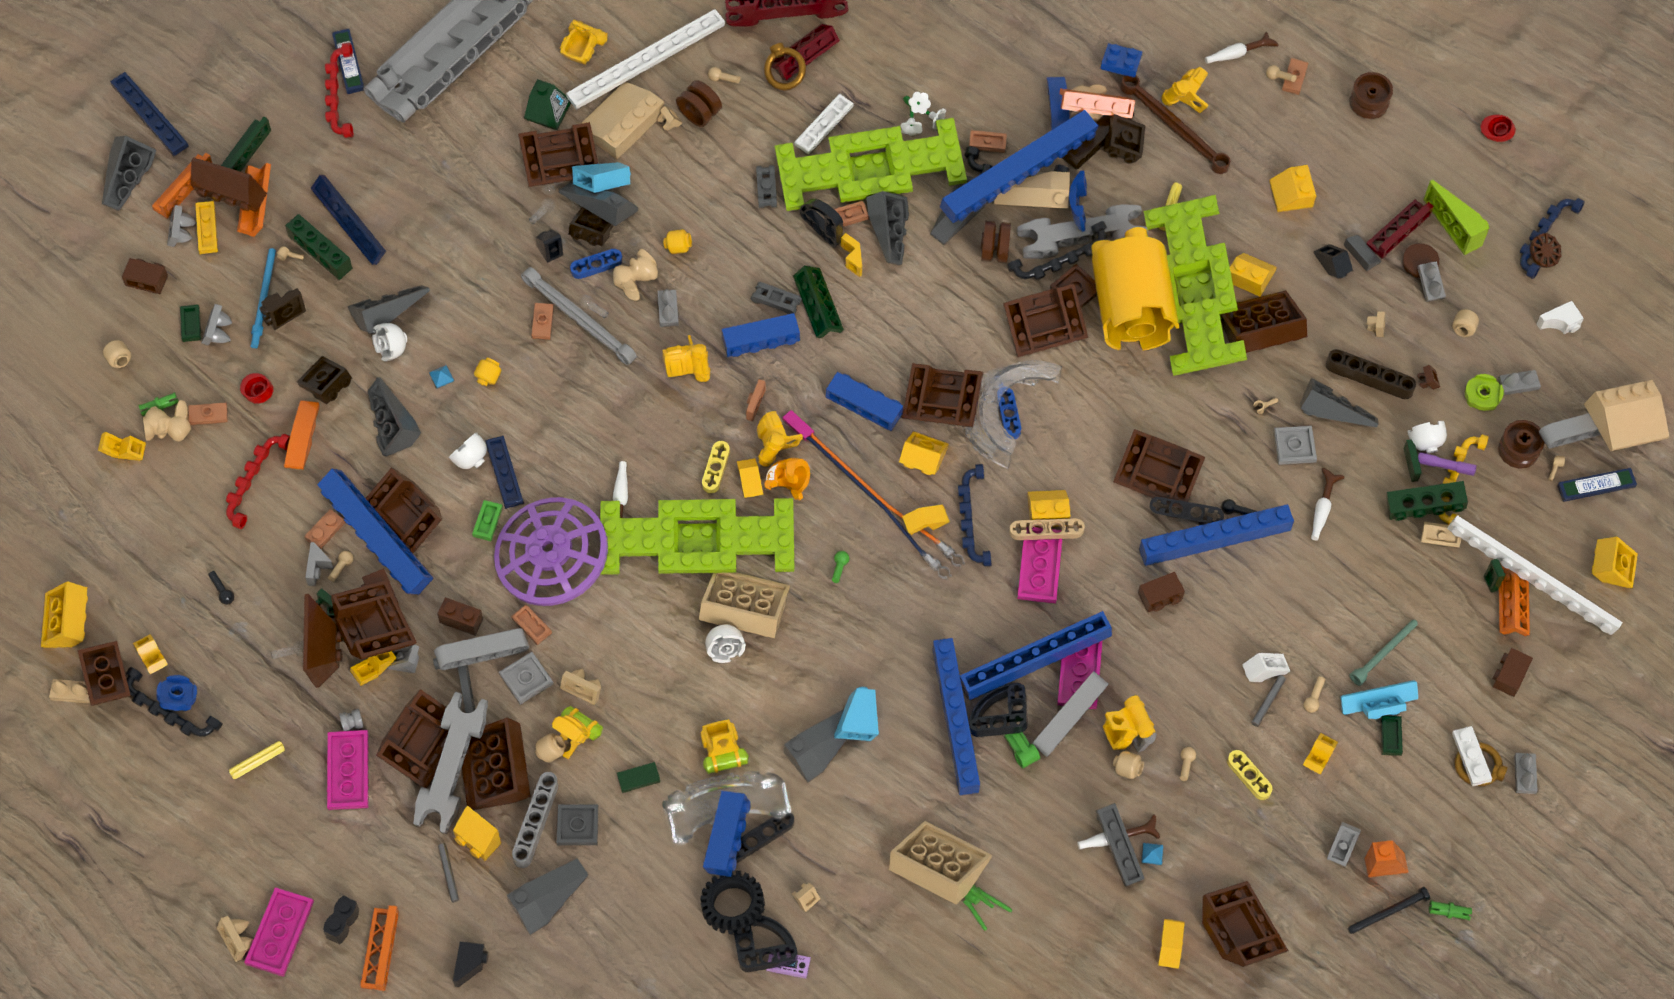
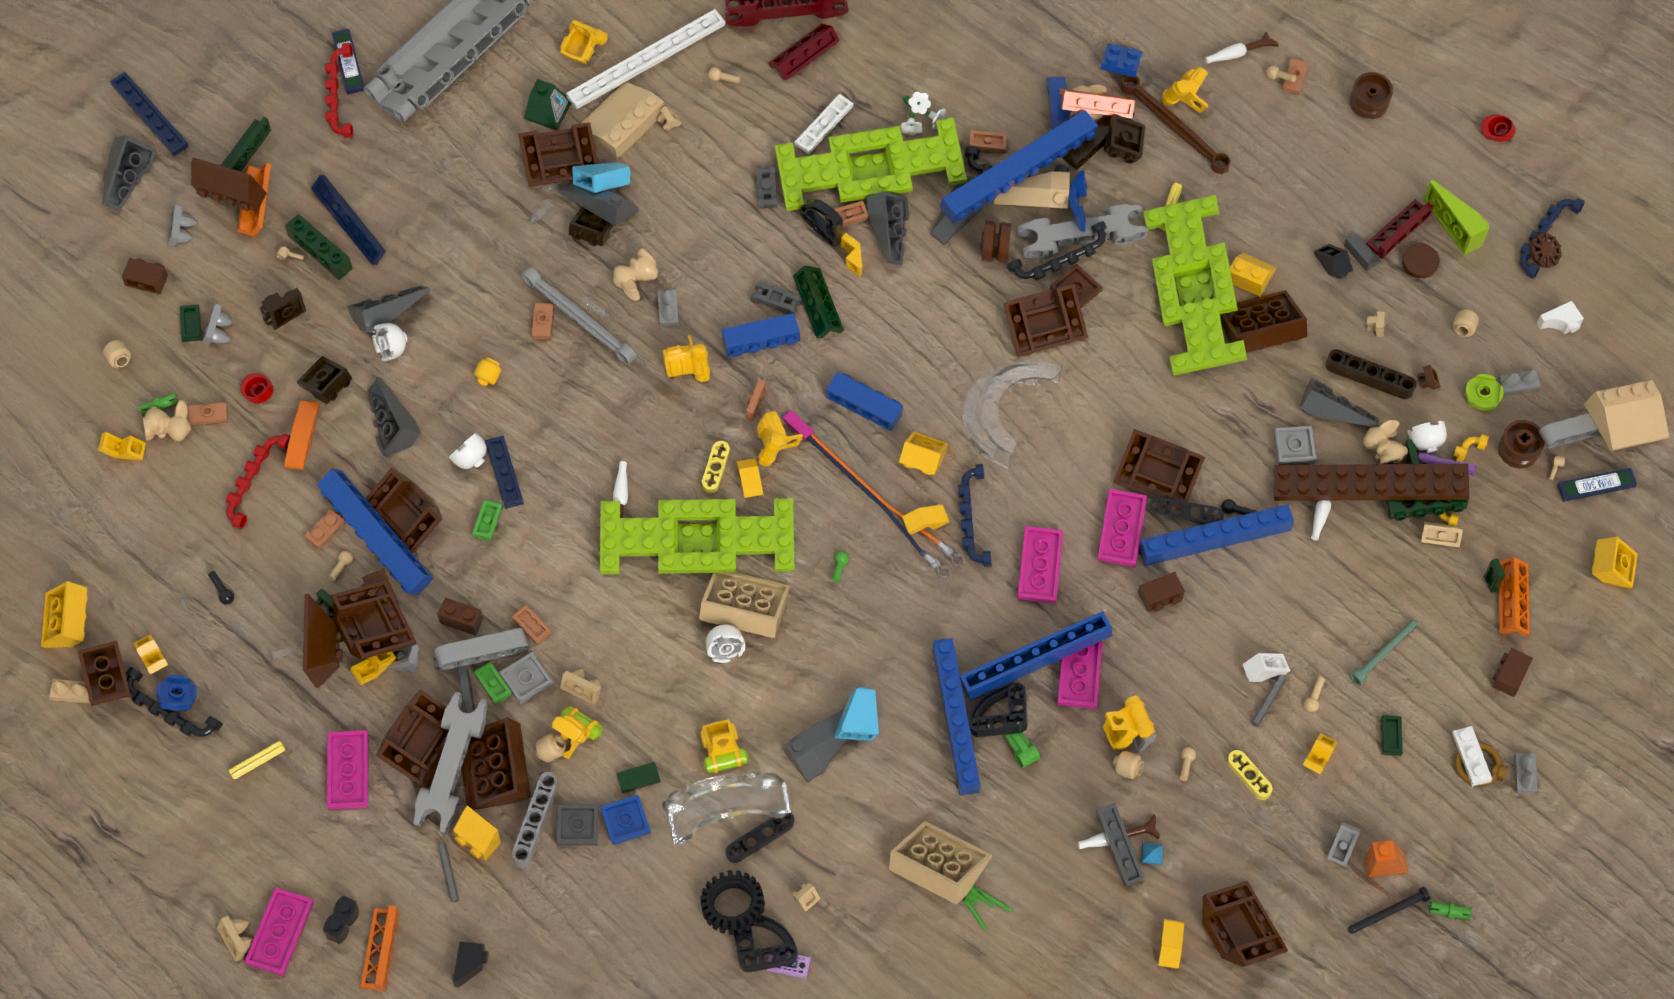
orange fence [152,153,212,218] -> none
yellow plate [195,201,218,254] -> none
dark azure bar [251,248,276,349] -> none
light grey slope [305,542,334,586] -> none
light grey wheel [339,708,364,731] -> none
dark azure slope [429,365,454,388] -> none
medium lavender dish [494,497,608,606] -> none
dark grey wedge [507,859,588,935] -> none
black slope [536,229,563,263] -> none
blue beam [570,249,622,279] -> none
yellow head [663,229,692,254] -> none
reddish brown wheel [676,80,722,127] -> none
blue brick [703,791,751,877] -> none
pearl gold piece [764,43,806,91] -> none
light orange piece [764,458,810,500] -> none
reddish brown slope [902,363,984,428] -> none
blue beam [996,387,1021,440] -> none
tan beam [1009,518,1085,540] -> none
yellow slope [1027,490,1071,528] -> none
light grey beam [1032,671,1109,757] -> none
yellow brick [1091,227,1180,351] -> none
tan hand [1254,398,1278,414] -> none
yellow slope [1269,165,1316,212] -> none
medium azure bracket [1341,680,1419,719] -> none
light grey tile [1417,261,1446,302] -> none
white plate [1447,515,1623,635] -> none
none -> bright green plate [474,662,512,705]
none -> blue plate [600,795,651,846]
none -> dark pink plate [1097,489,1147,567]
none -> reddish brown plate [1274,464,1469,501]
none -> tan animal [1362,420,1408,464]

